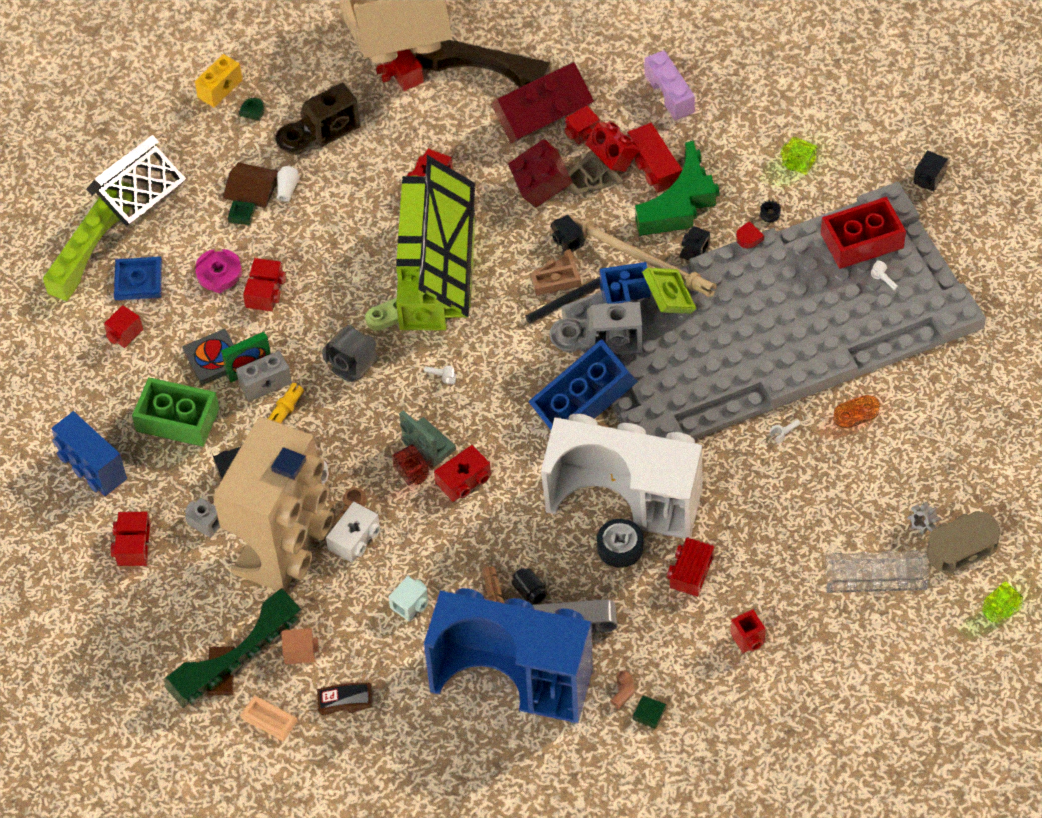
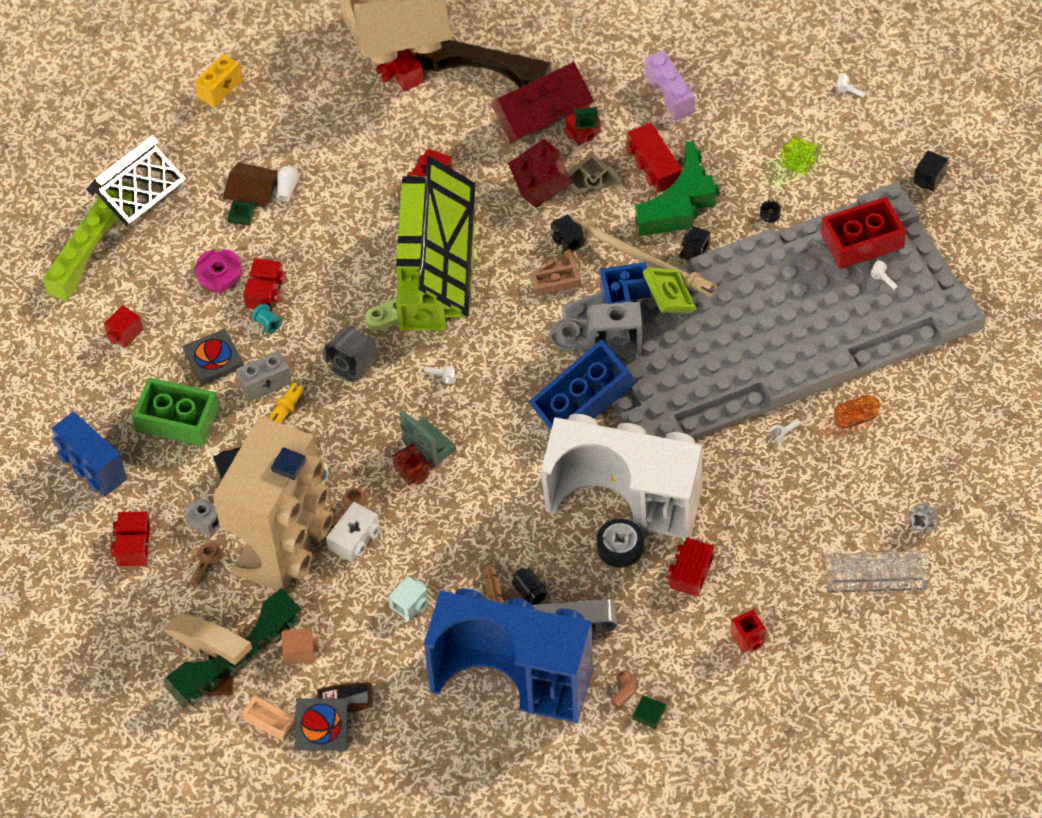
blue tile [114,256,162,301] -> none
green tile [221,332,271,383] -> none
dark green tile [239,98,265,121] -> none
dark brown brick [275,82,361,155] -> none
red brick [434,445,491,502] -> none
black bar [525,277,600,324] -> none
red brick [585,121,639,172] -> none
red tile [736,221,765,248] -> none
dark tan brick [927,511,1000,573] -> none
clear neon green brick [982,581,1024,624] -> none
none -> tan slope [163,613,252,665]
none -> medium nougat plate [189,542,222,587]
none -> teal bush [251,303,282,334]
none -> tile [295,698,348,751]
none -> dark green tile [574,107,598,129]
none -> white hand [836,74,866,98]

